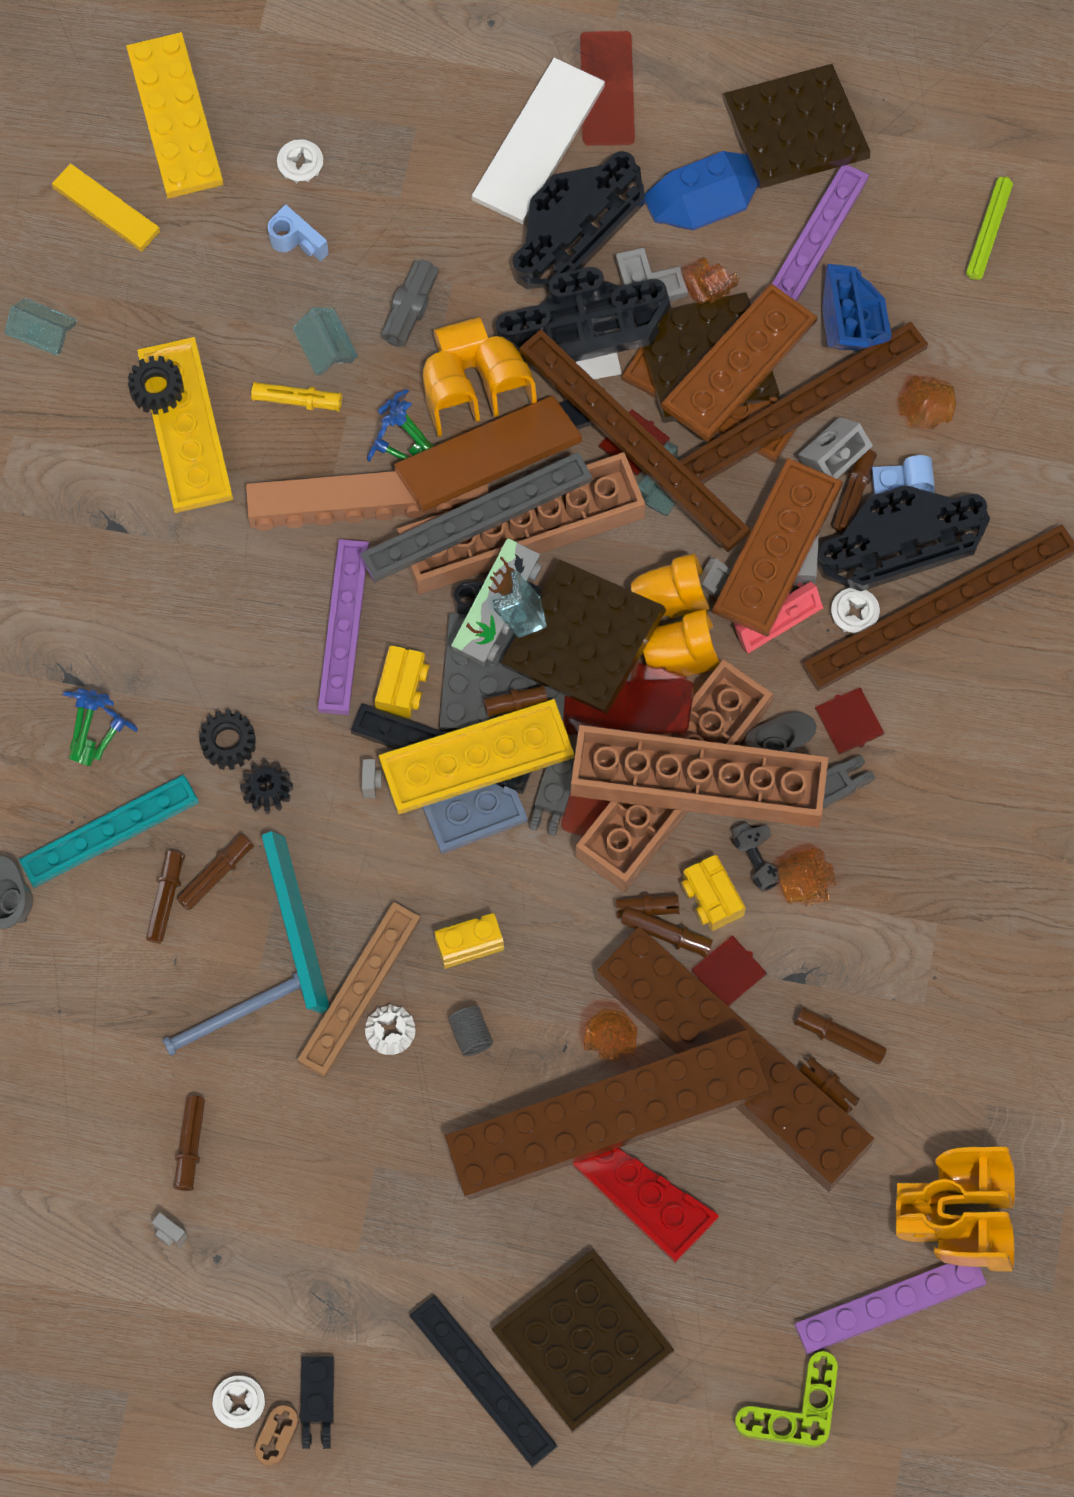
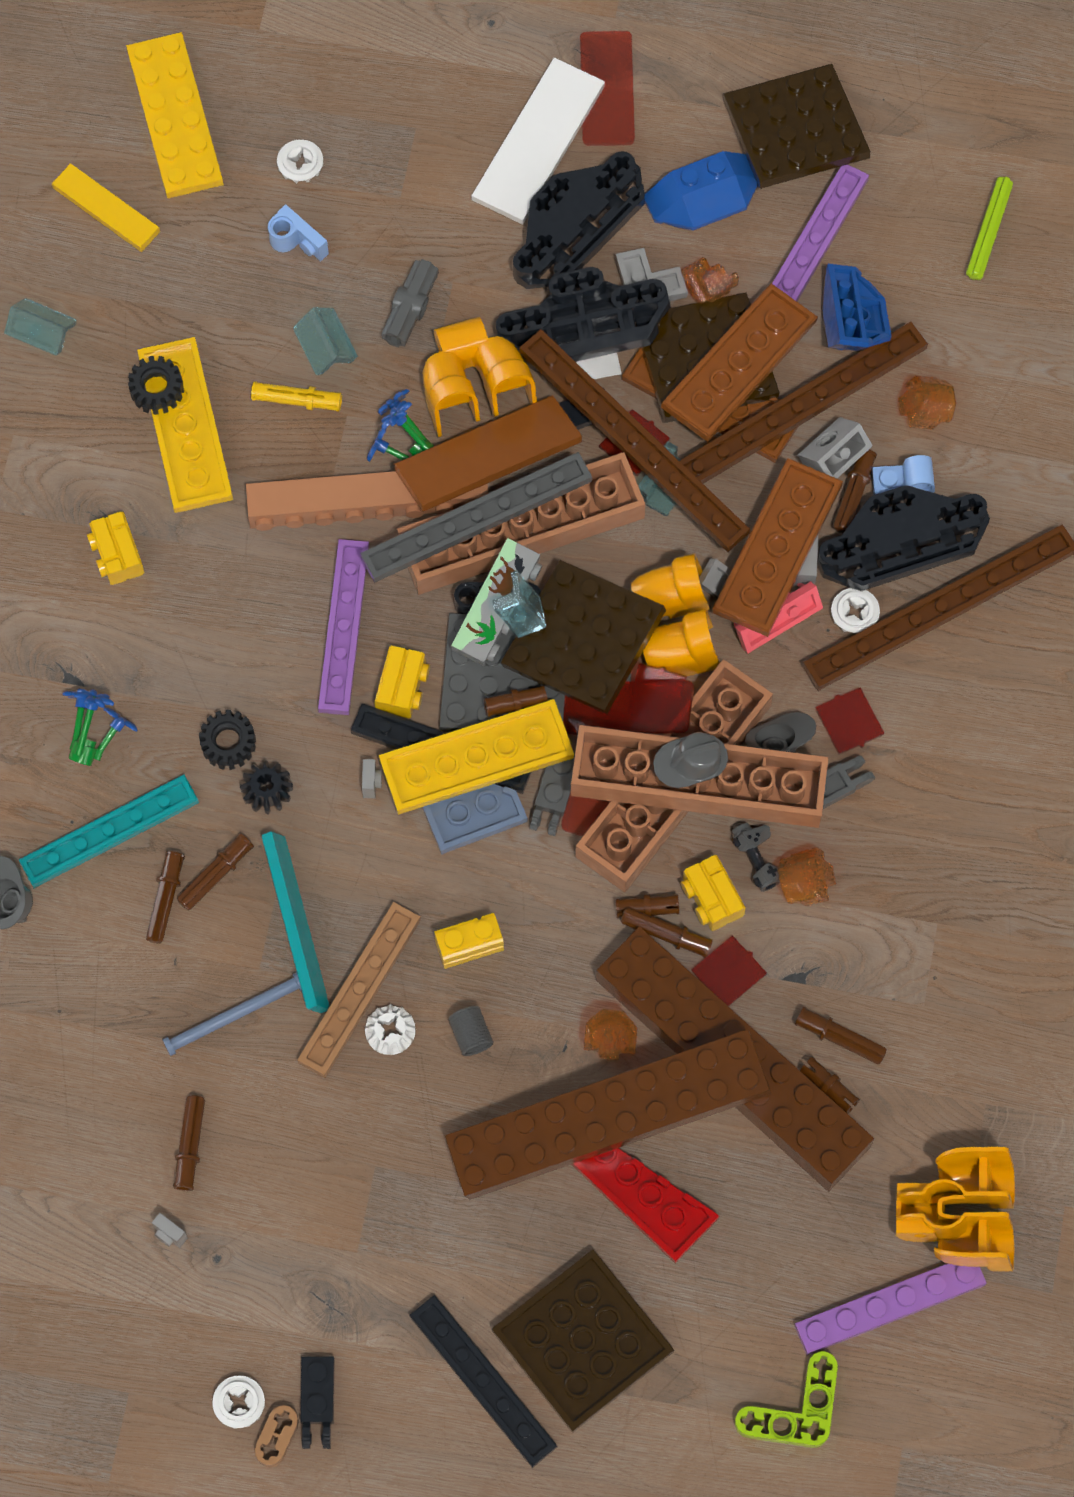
none -> yellow brick [86,511,145,585]
none -> dark grey piece [653,732,728,788]

